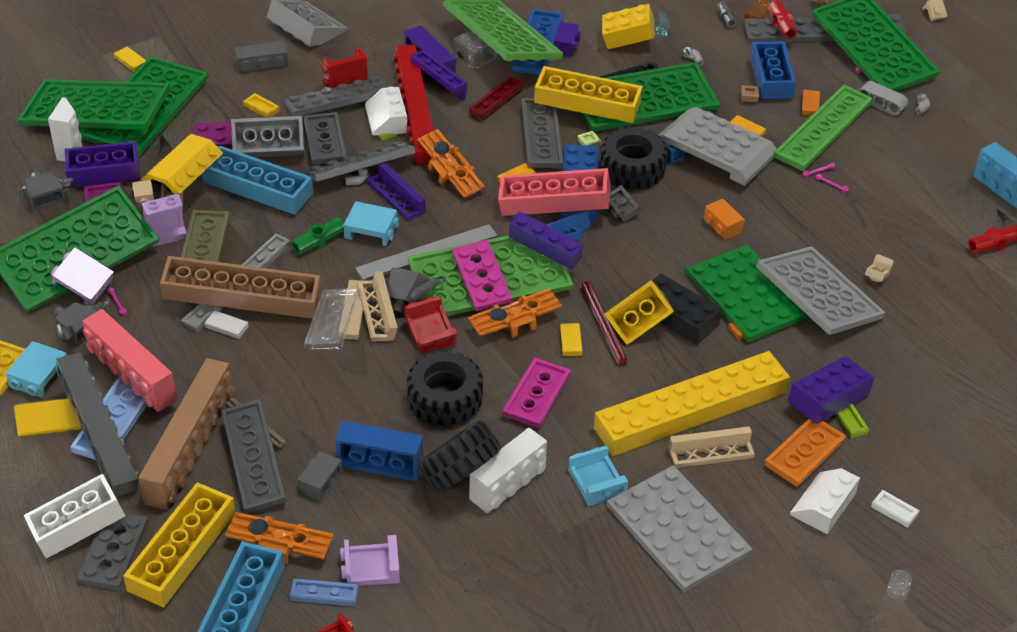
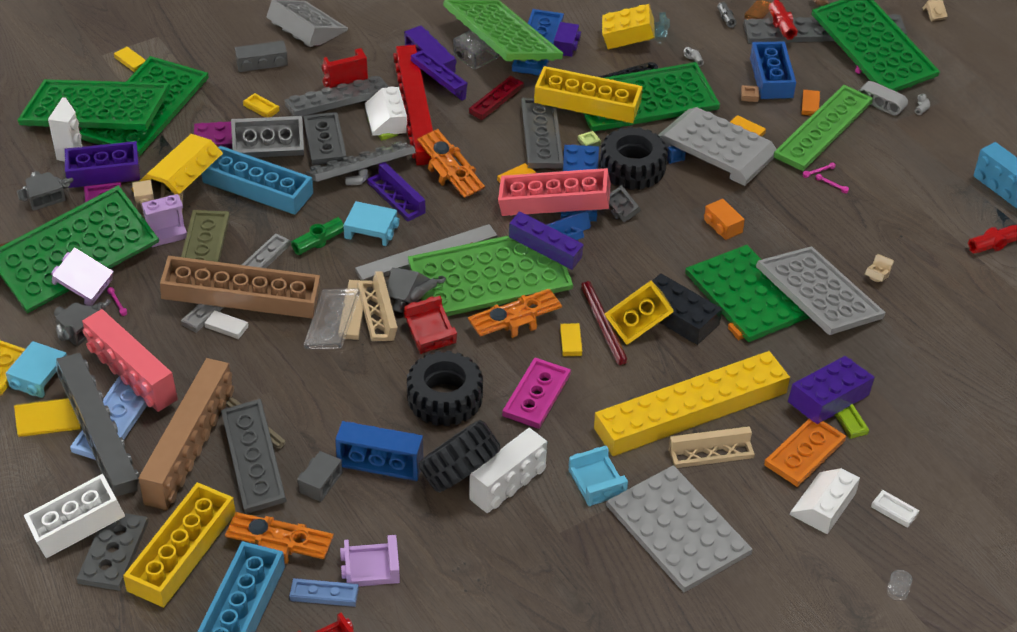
dark pink plate [452,240,512,311] -> none

